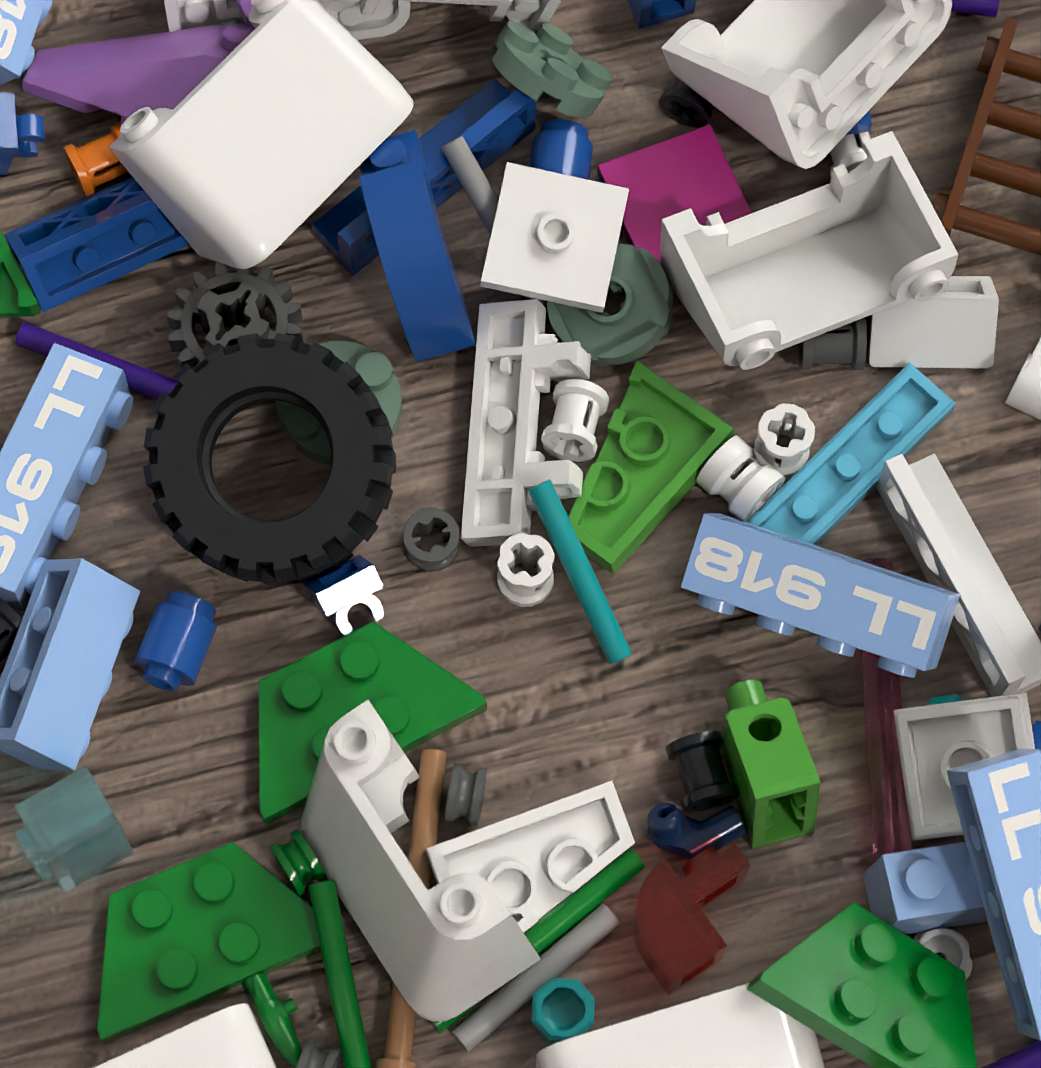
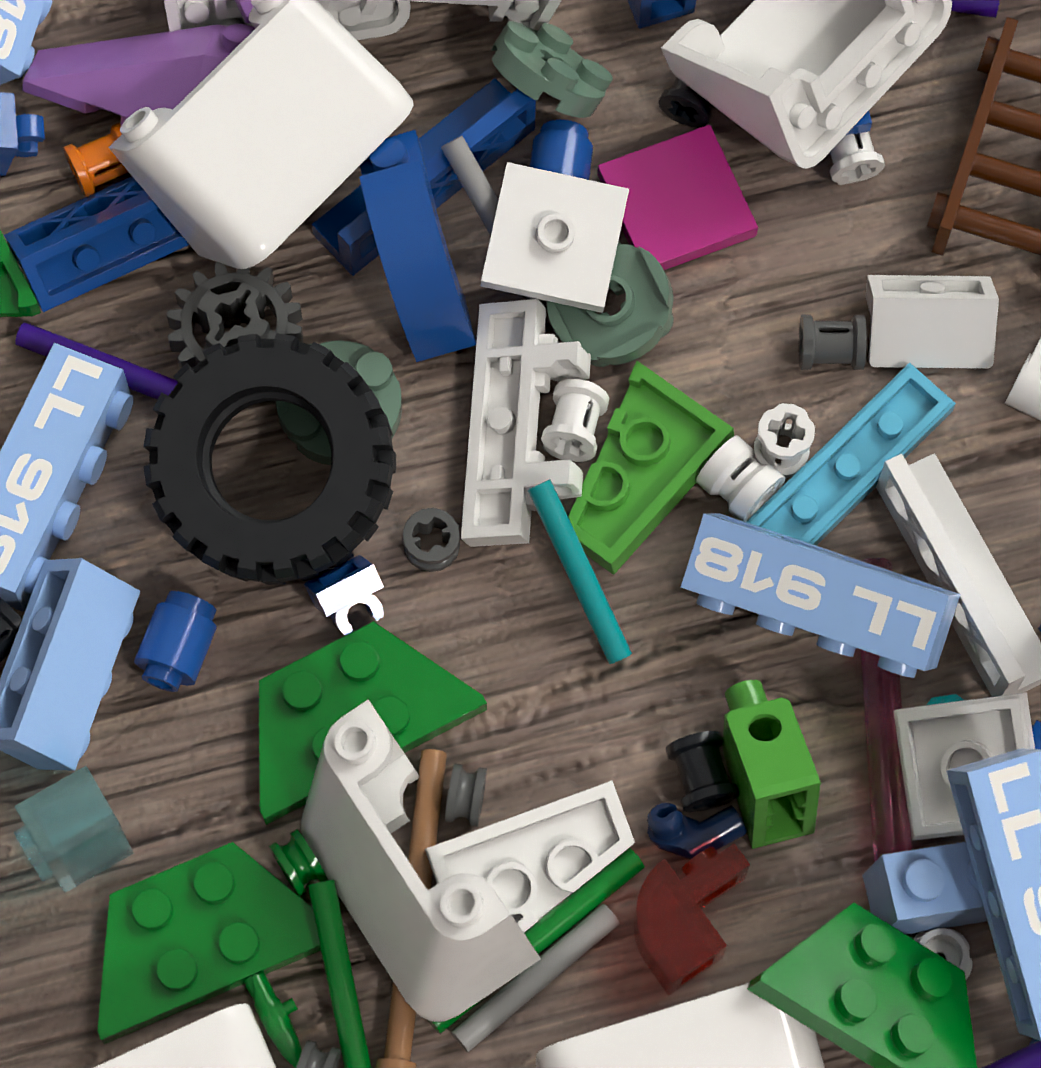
white bush [497,533,554,607] -> none
teal tile [531,978,595,1045] -> none
white windscreen [659,131,958,370] -> none

